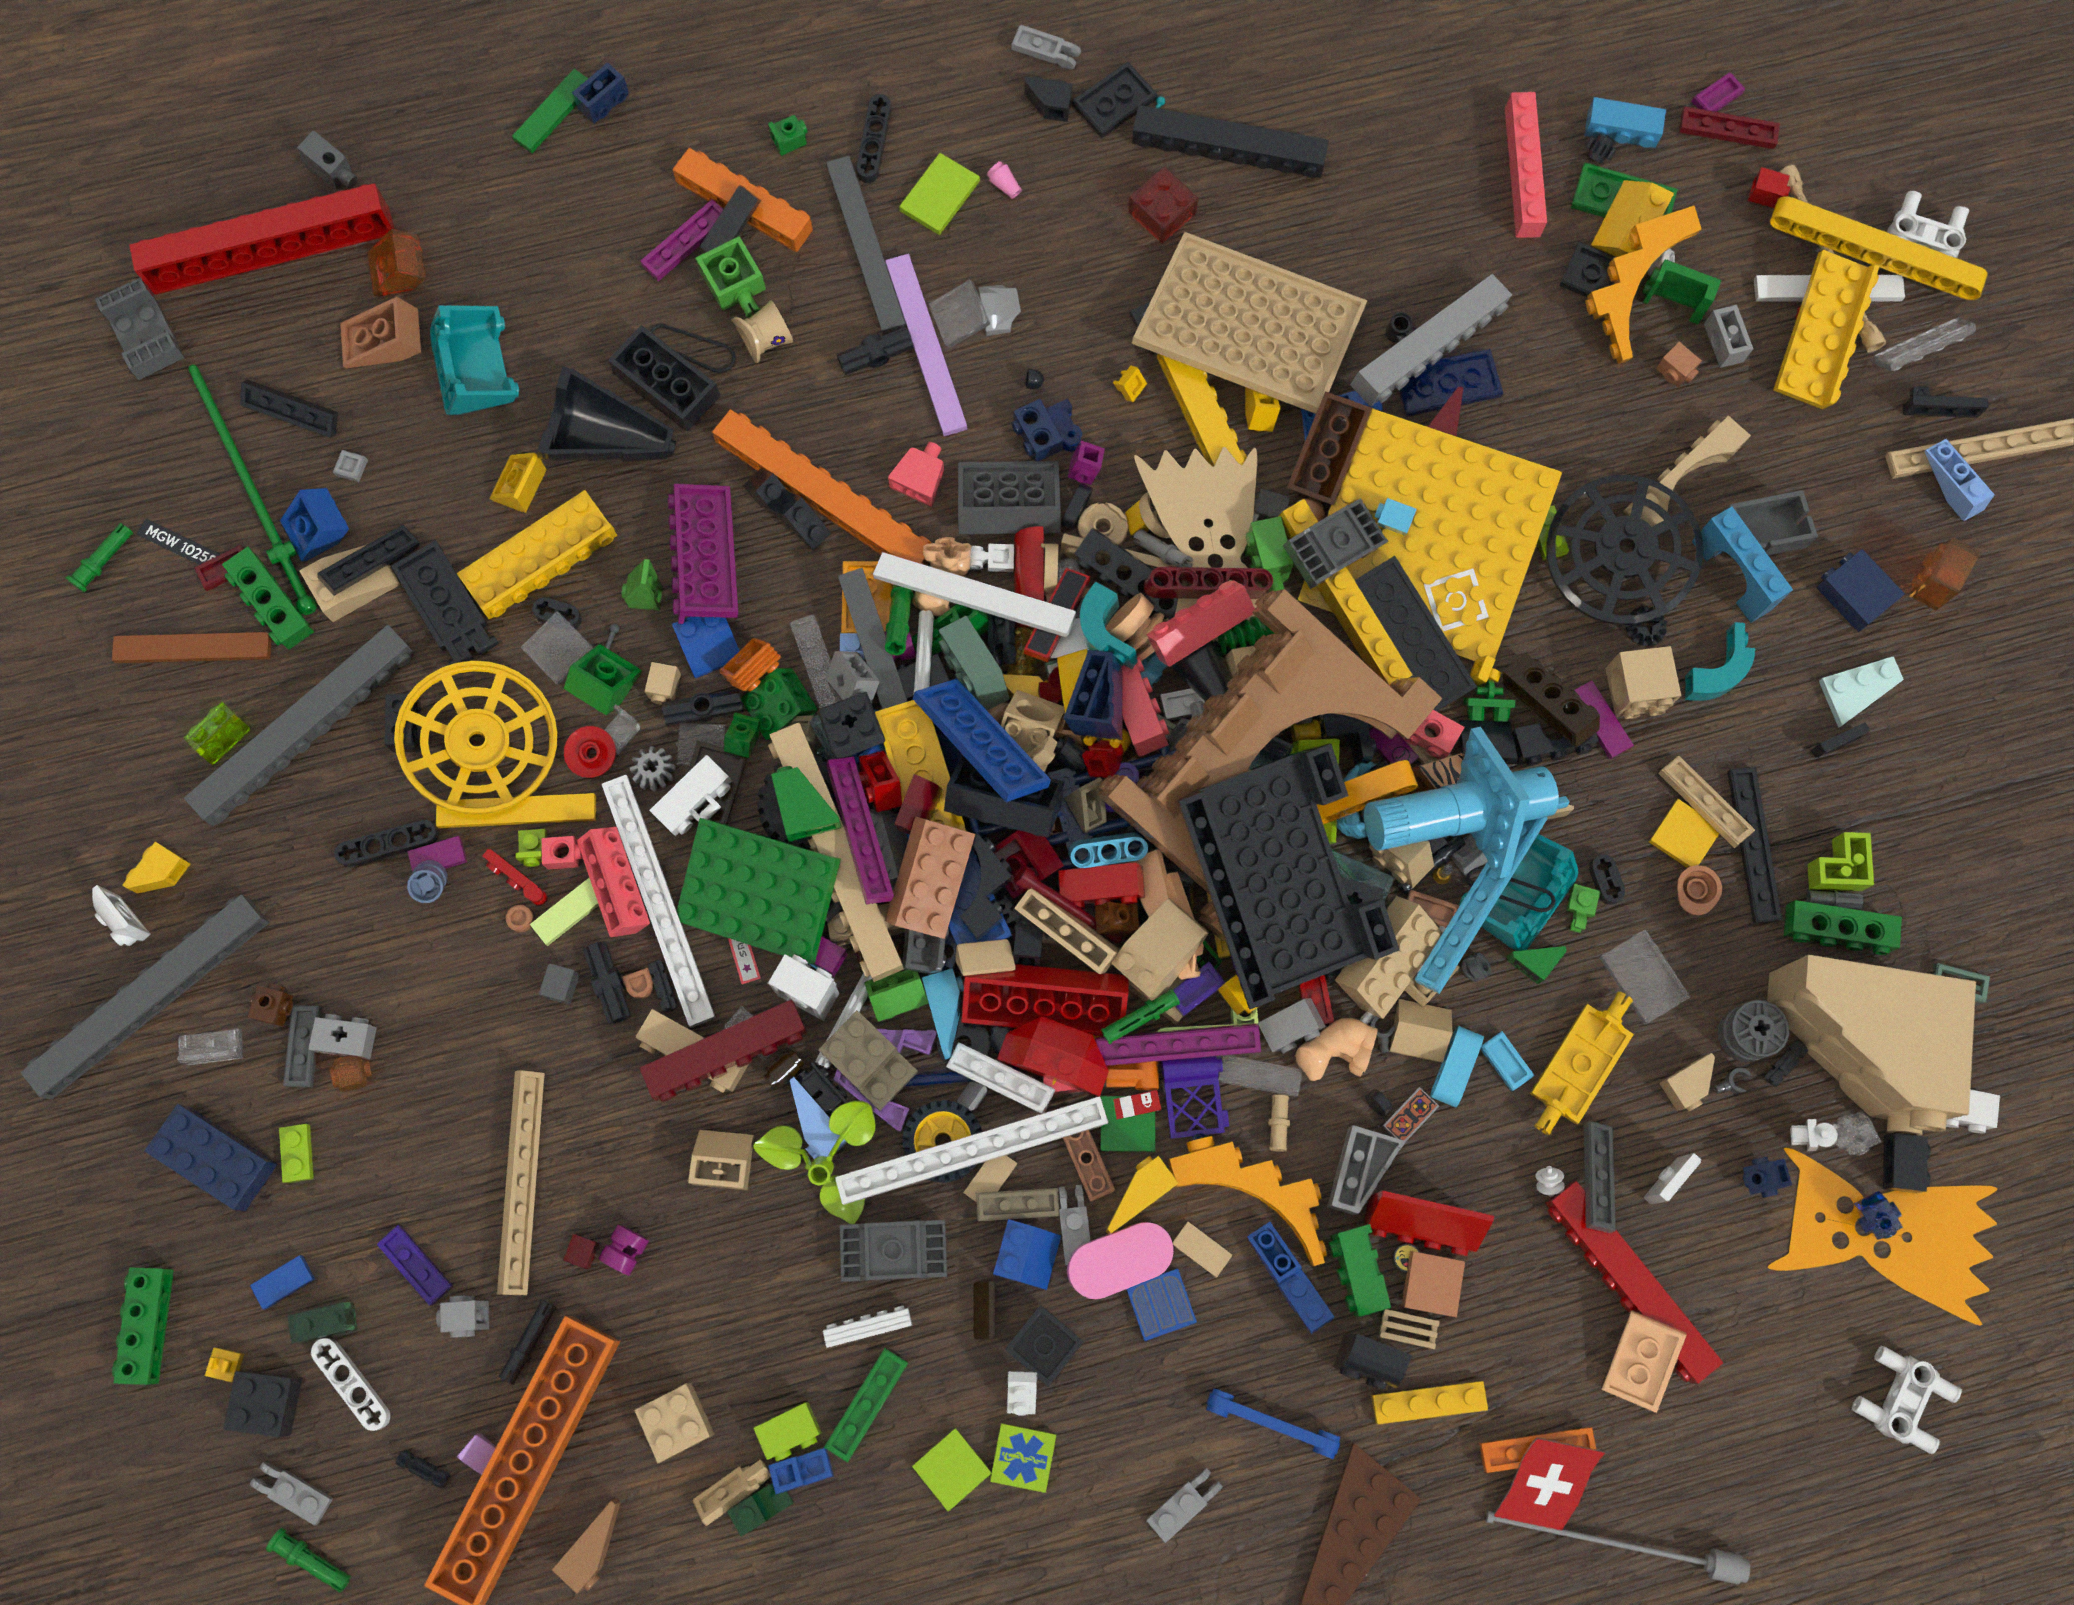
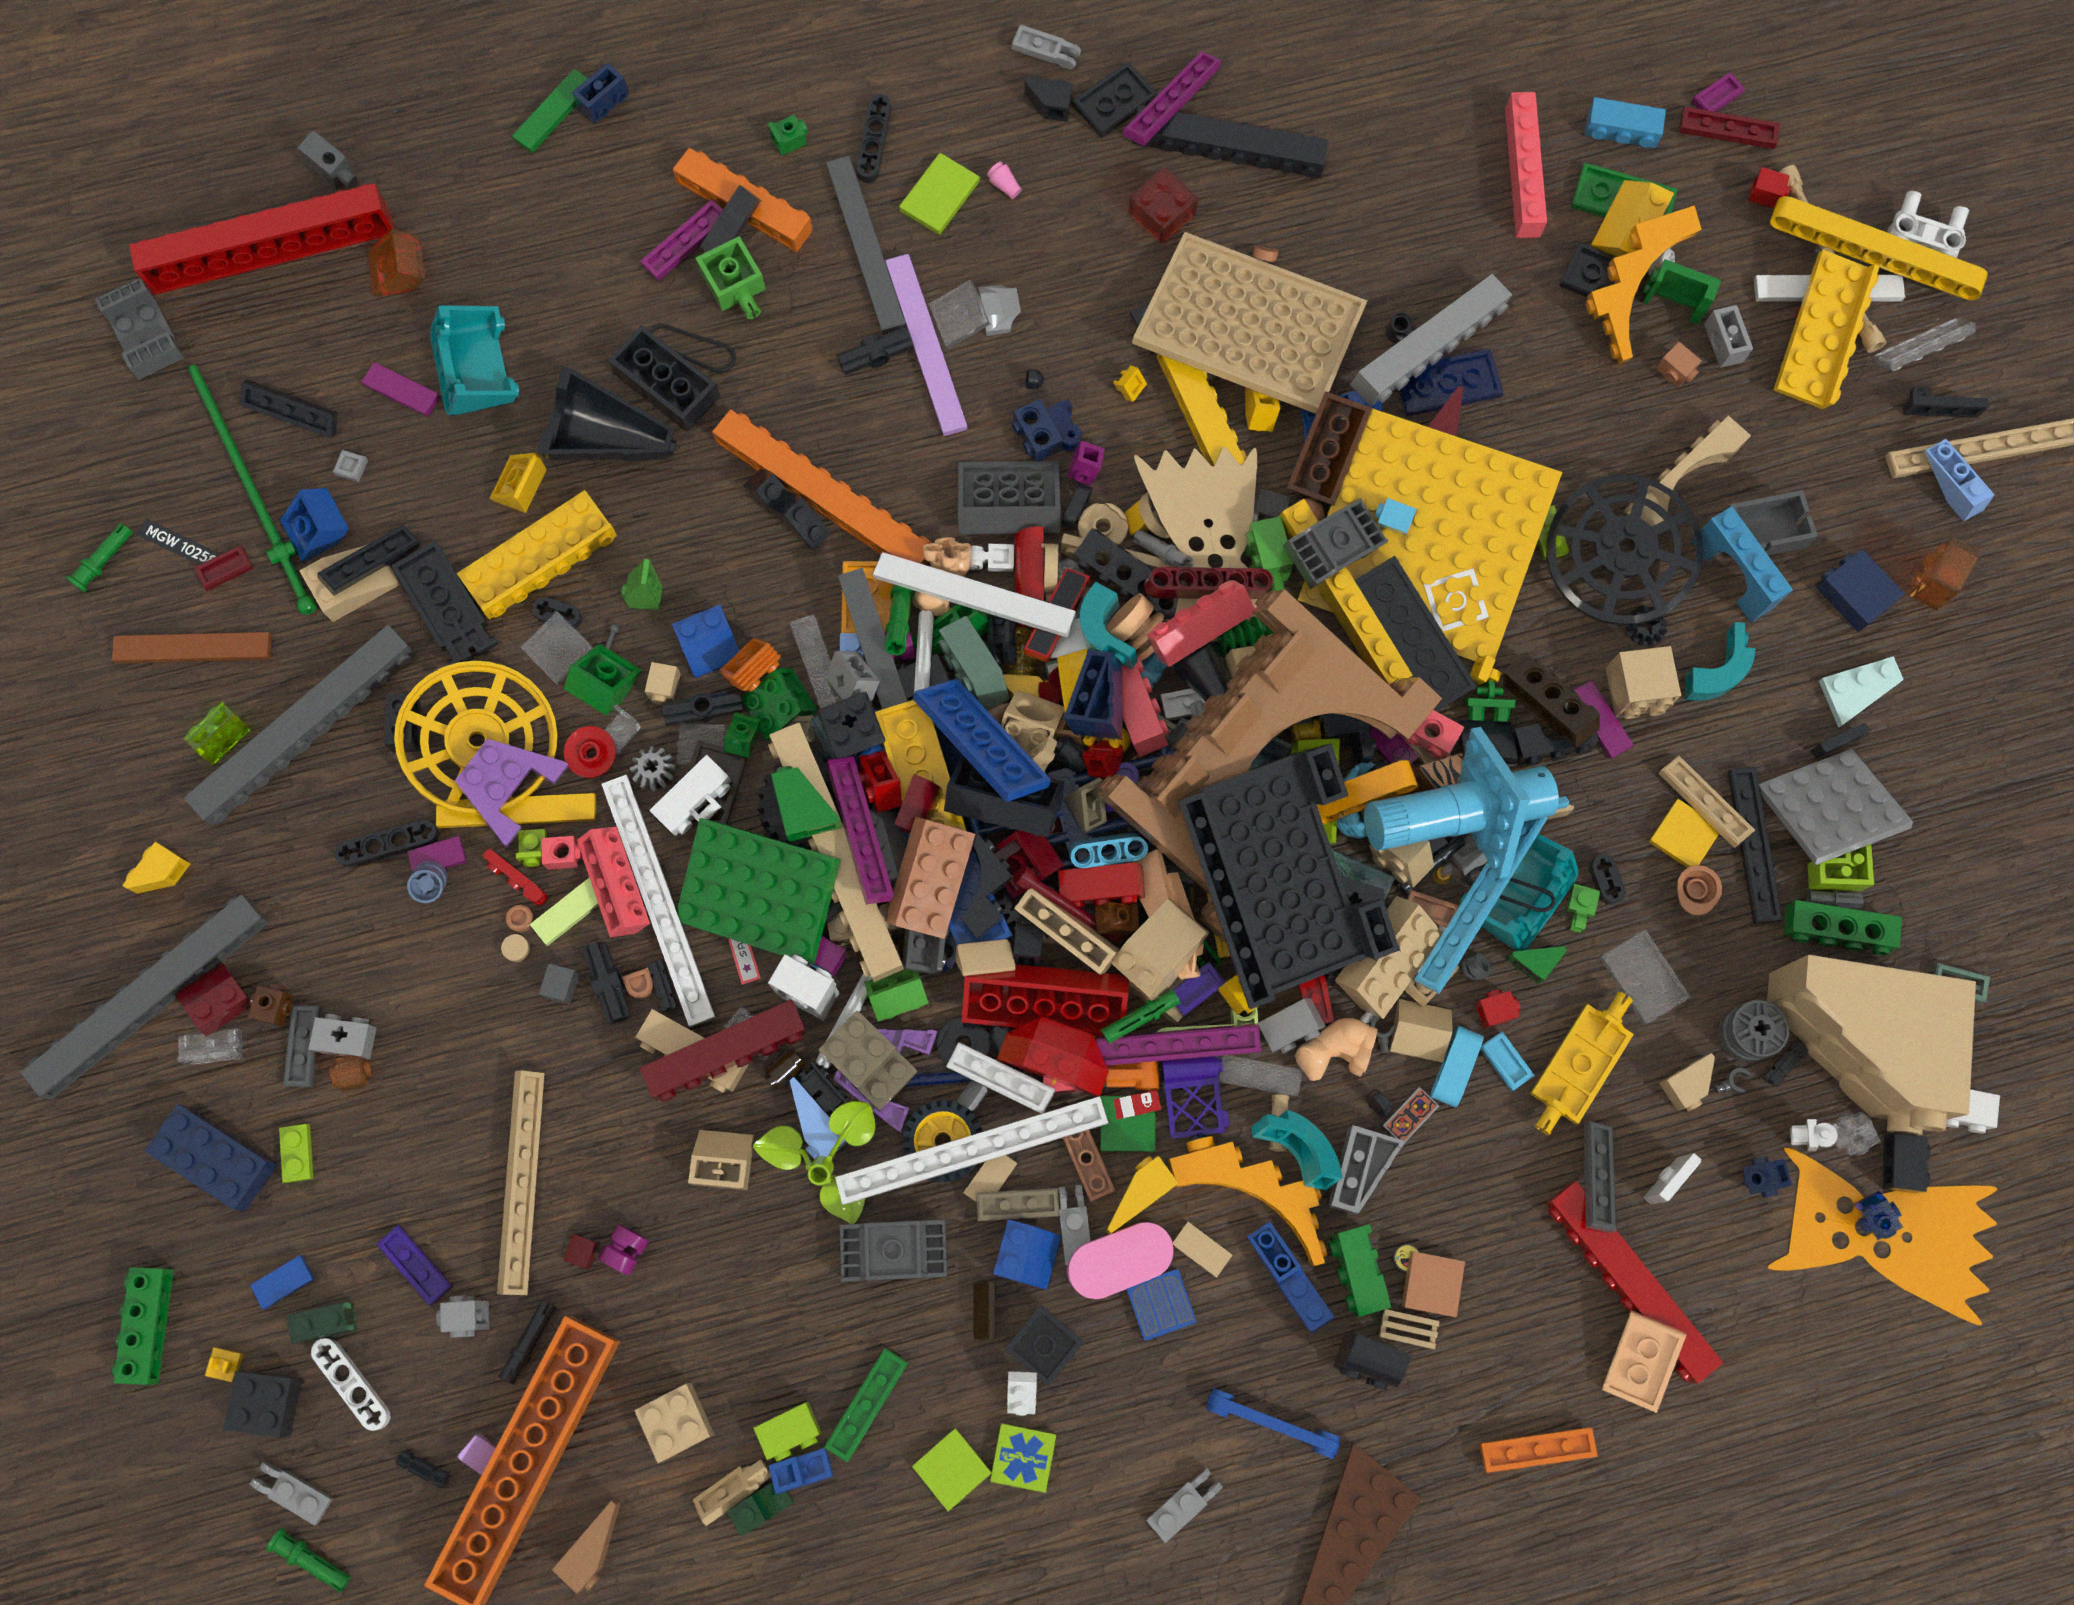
white slope [92,885,151,946] -> none
green brick [222,547,314,650] -> none
nougat slope [340,297,421,368] -> none
magenta bracket [668,484,738,624] -> none
tan hat [732,300,793,364] -> none
white piece [823,1306,912,1348] -> none
coral torso [888,442,944,507] -> none
medium azure slope [922,968,964,1060] -> none
red slope [1364,1191,1494,1256] -> none
yellow plate [1371,1381,1488,1424] -> none
flag [1486,1438,1750,1584] -> none
white wheel [1536,1166,1565,1196] -> none
black gear [1585,133,1617,164] -> none
white piece [1852,1346,1962,1454] -> none
none -> dark red slope [175,963,250,1037]
none -> magenta tile [361,362,440,418]
none -> medium lavender wing [455,739,568,848]
none -> tan tile [501,934,530,962]
none -> magenta tile [1123,51,1221,146]
none -> teal arch [1251,1110,1343,1191]
none -> nougat tile [1253,245,1279,262]
none -> red brick [1475,989,1520,1029]
none -> light grey plate [1759,749,1913,865]

